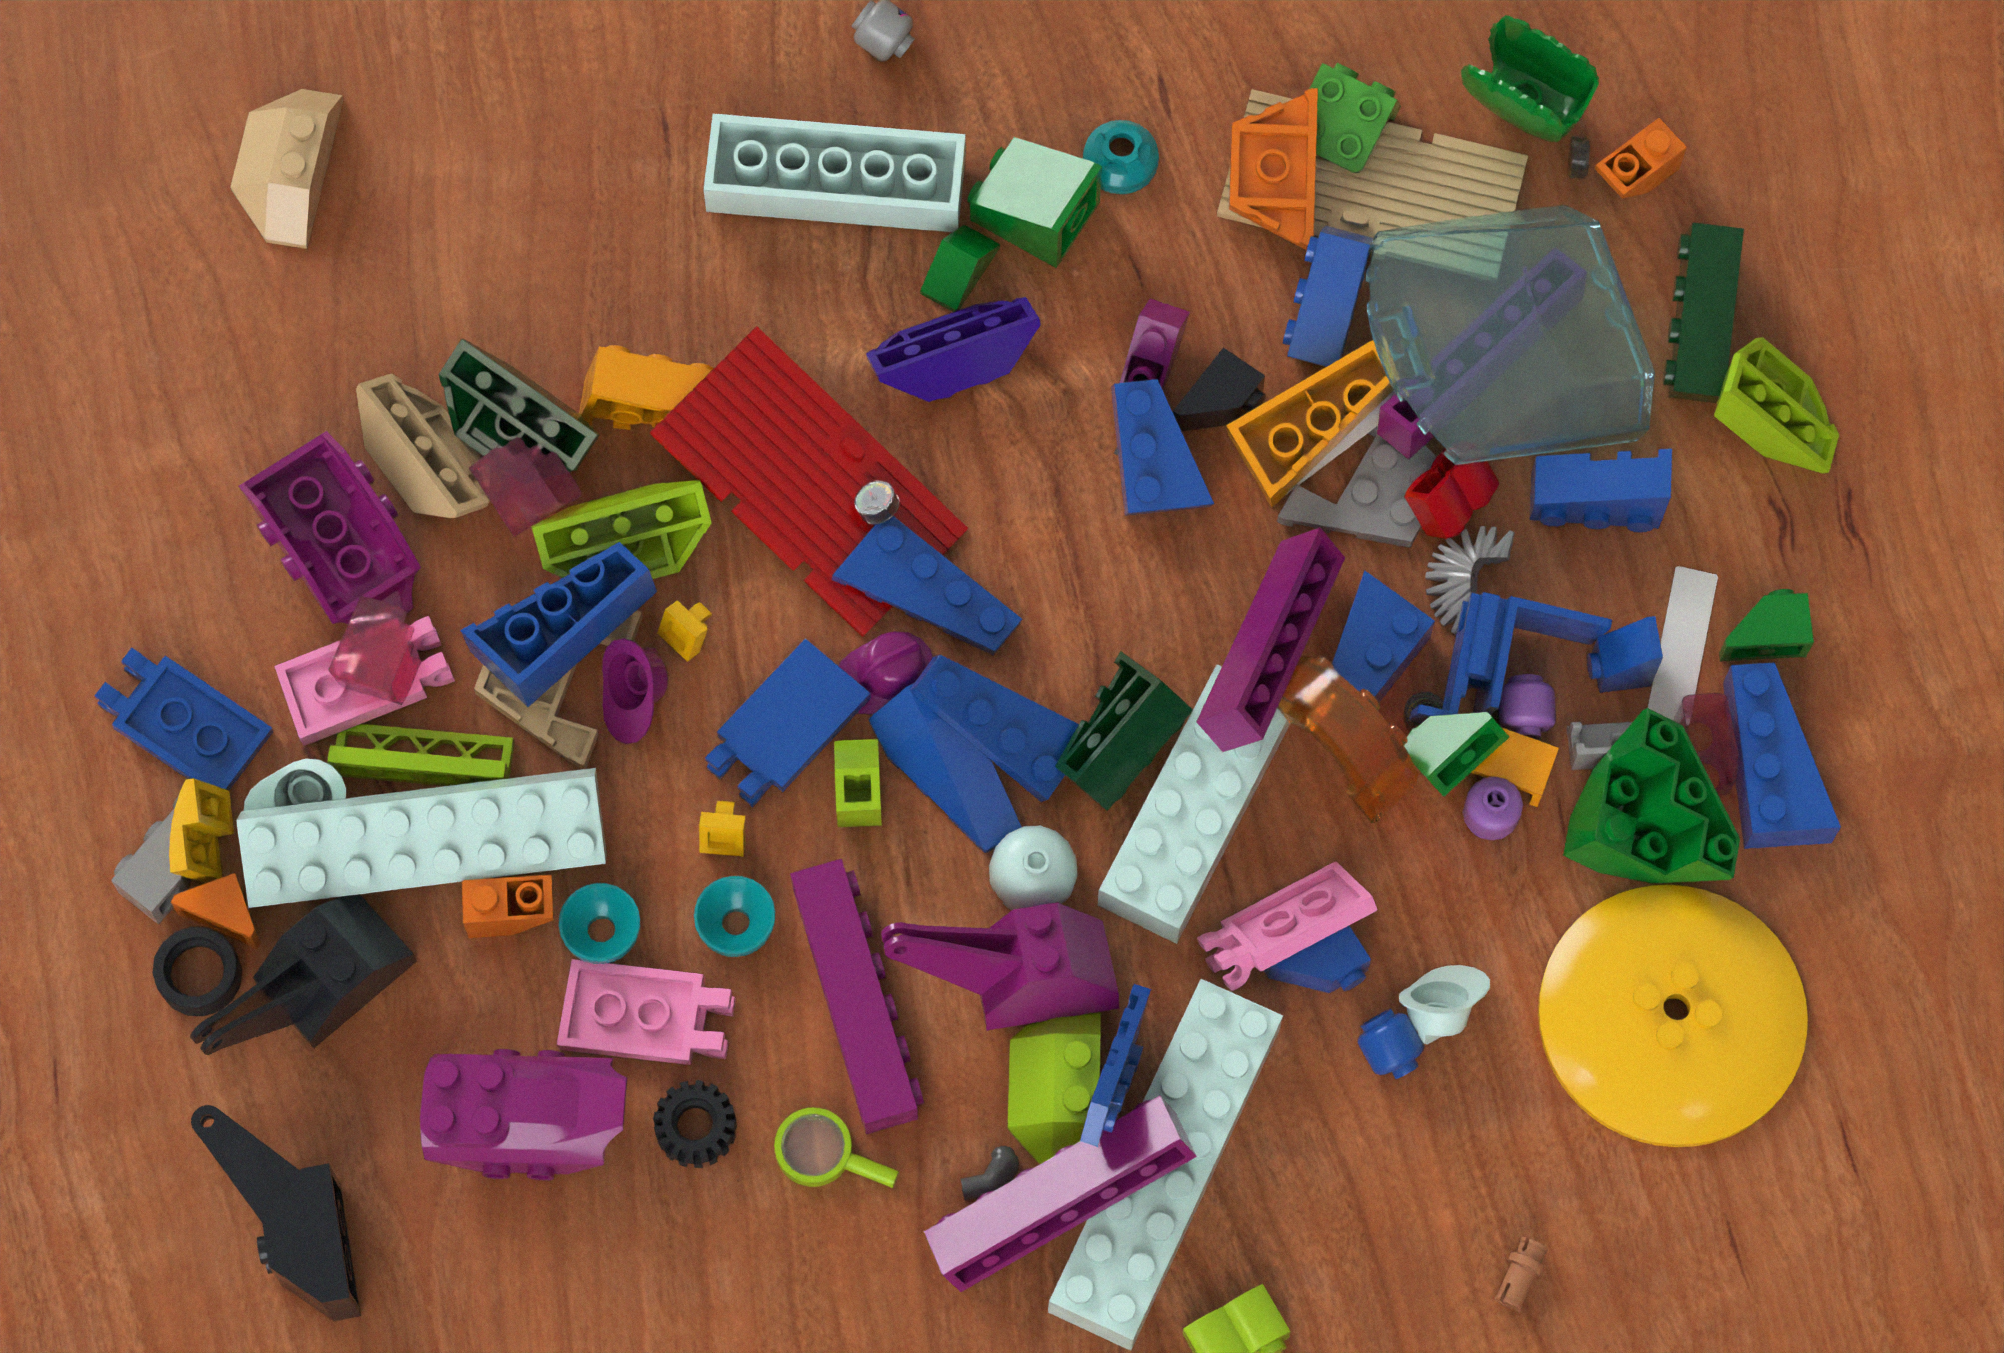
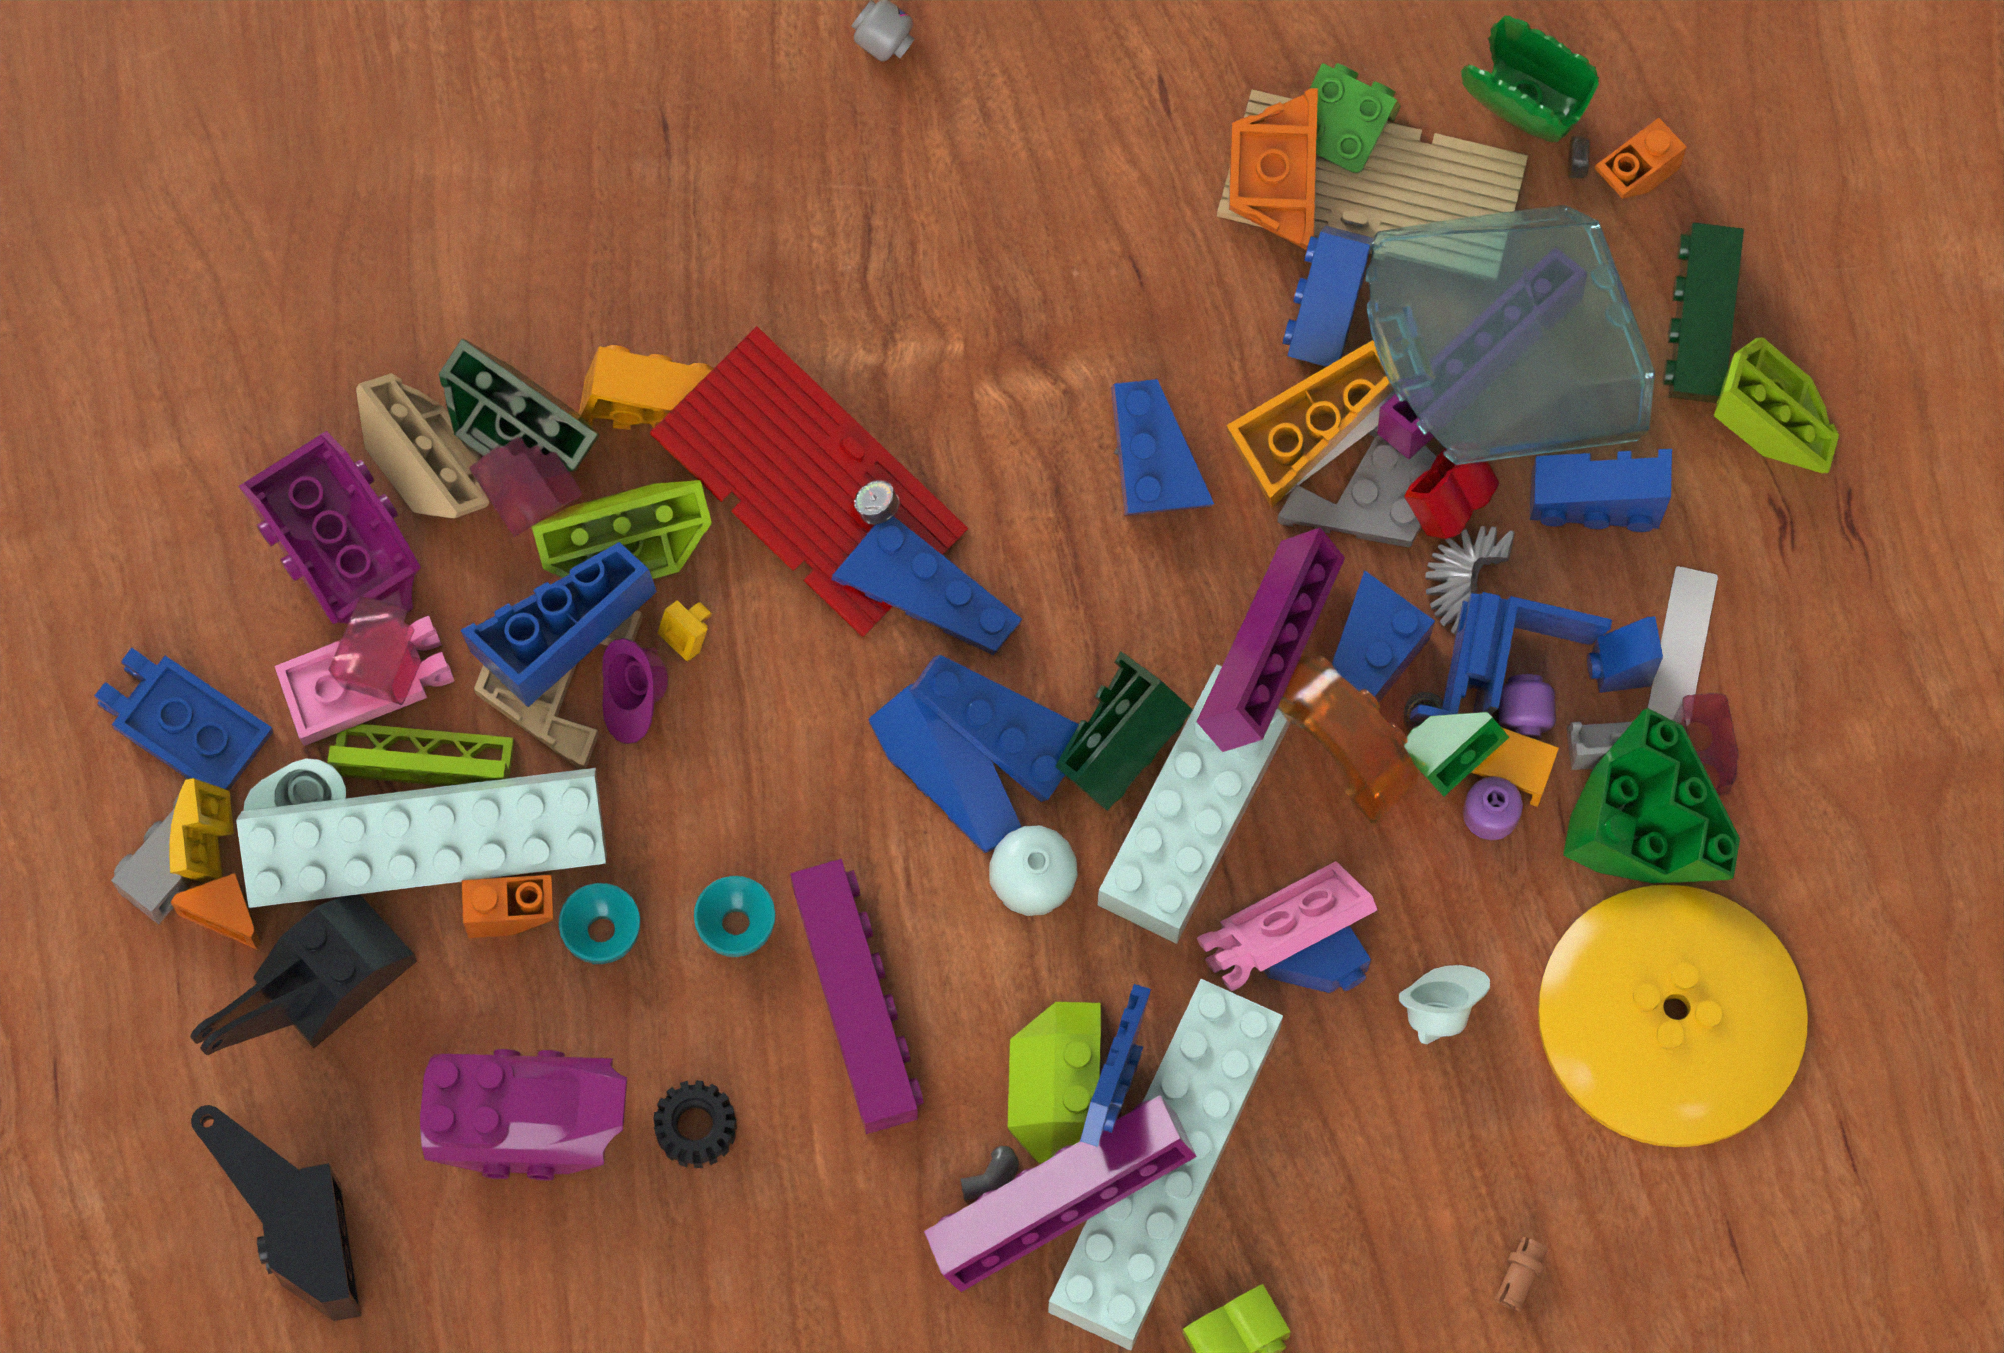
black tyre [152,927,242,1016] -> none
tan wedge [230,89,343,249] -> none
bright pink tile [557,959,736,1065] -> none
yellow tile [699,801,746,857] -> none
light aqua brick [704,114,966,232] -> none
blue tile [705,638,871,807] -> none
piece [774,1107,899,1188] -> none
lime slope [834,739,882,827] -> none
magenta piece [838,631,933,714] -> none
dark purple wedge [866,297,1041,402] -> none
magenta slope [881,902,1120,1031] -> none
green slope [920,224,1000,312] -> none
slope [967,137,1102,268] -> none
teal piece [1083,120,1159,194] -> none
magenta slope [1119,298,1190,390] -> none
black slope [1173,347,1266,432] -> none
blue head [1357,1009,1424,1079] -> none
green slope [1719,589,1814,662] -> none
blue wedge [1723,662,1841,849] -> none

